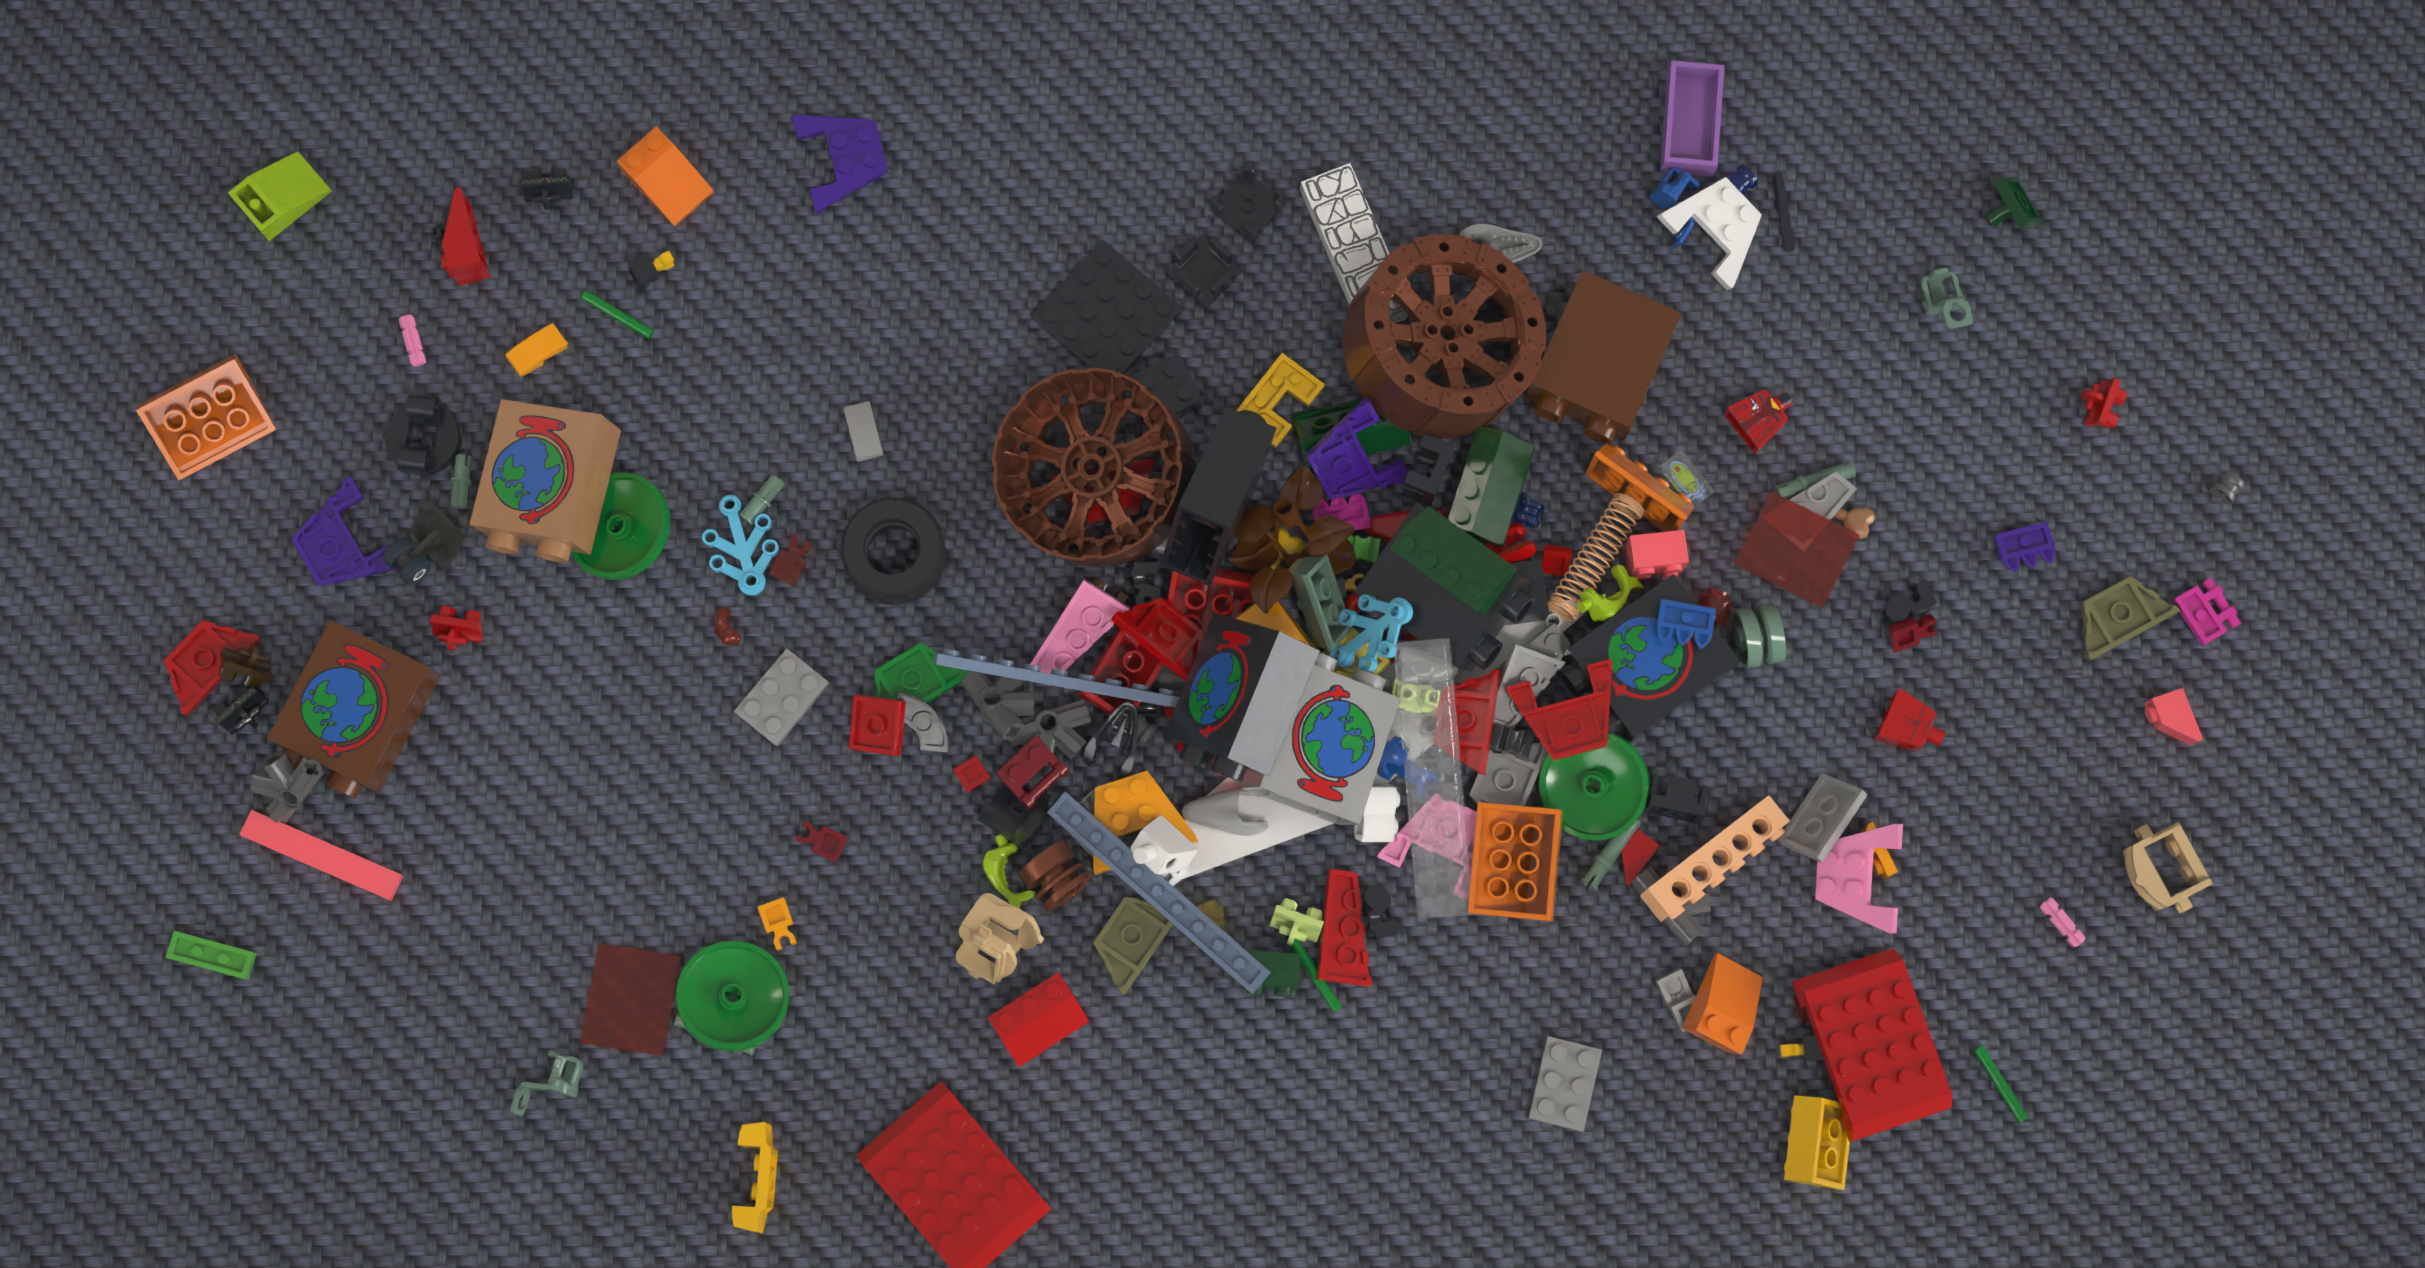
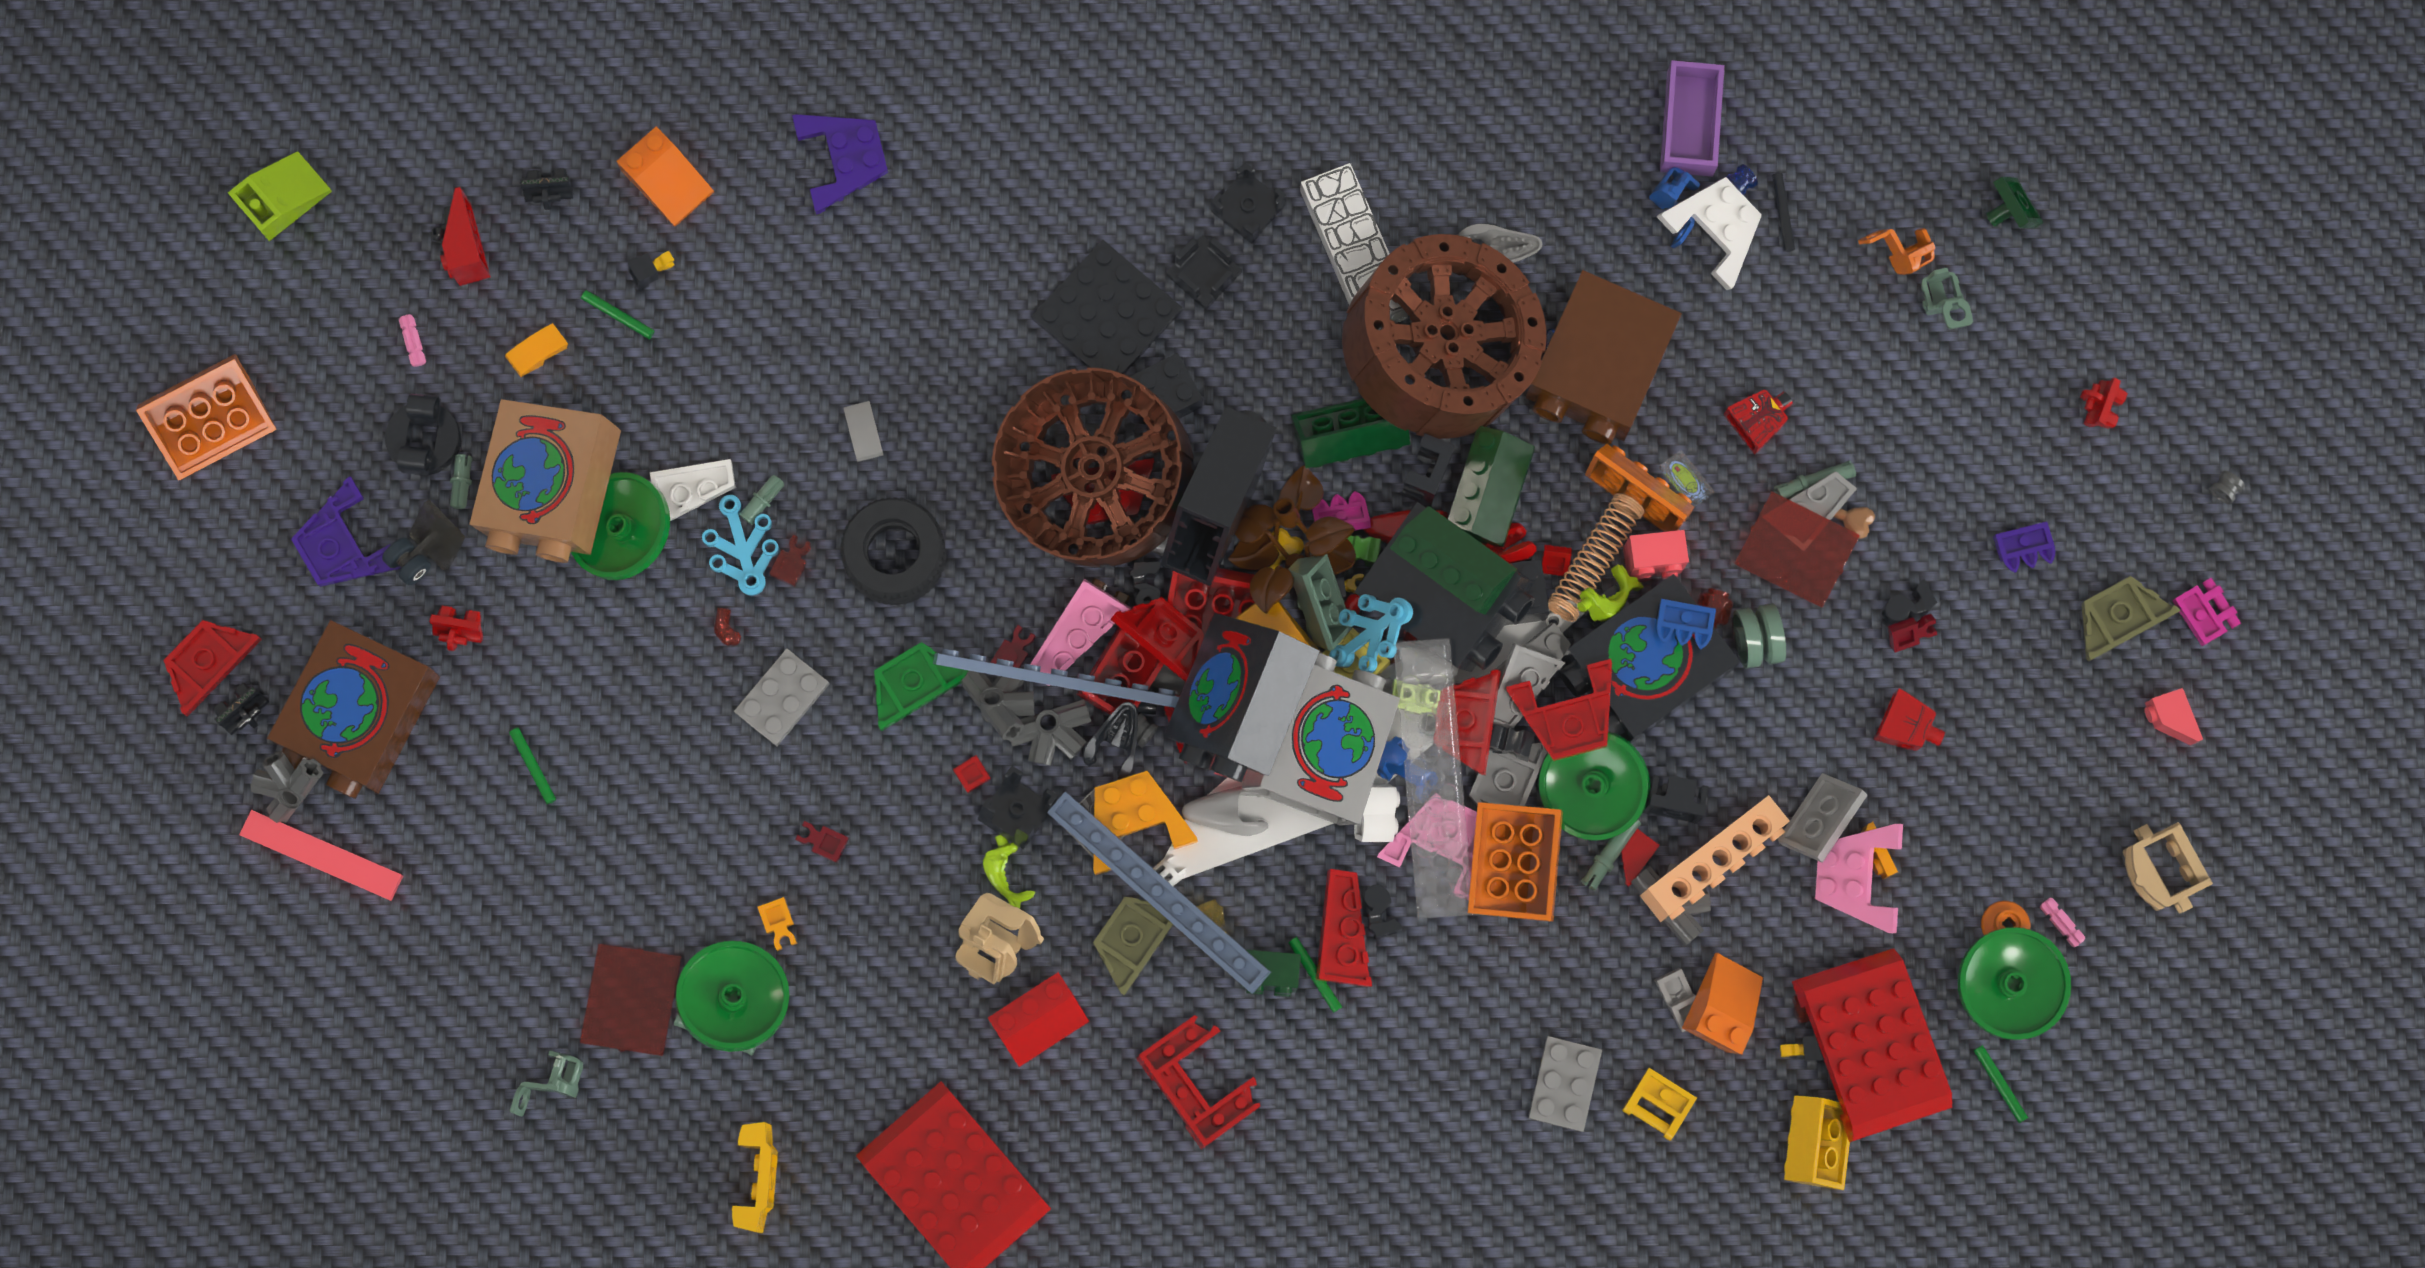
bright green plate [165,931,257,980] -> none
dark brown hips [219,643,273,690] -> none
red tile [849,694,906,756] -> none
tile [897,692,948,752] -> none
dark red plate [995,735,1069,809] -> none
copper wheel [1018,839,1093,913] -> none
white torso [1131,815,1199,875] -> none
yellow plate [1236,353,1325,449] -> none
yellowish green hips [1270,898,1324,946] -> none
dark purple wing [1305,397,1408,499] -> none
clear blue wheel [1513,498,1545,528] -> none
none -> green bar [509,728,556,804]
none -> white wing [650,459,736,521]
none -> dark red plate [991,625,1036,668]
none -> red wedge [1136,1015,1260,1150]
none -> yellow plate [1622,1068,1697,1141]
none -> orange piece [1858,228,1935,275]
none -> green dish [1958,927,2071,1040]
none -> orange piece [1981,901,2031,935]

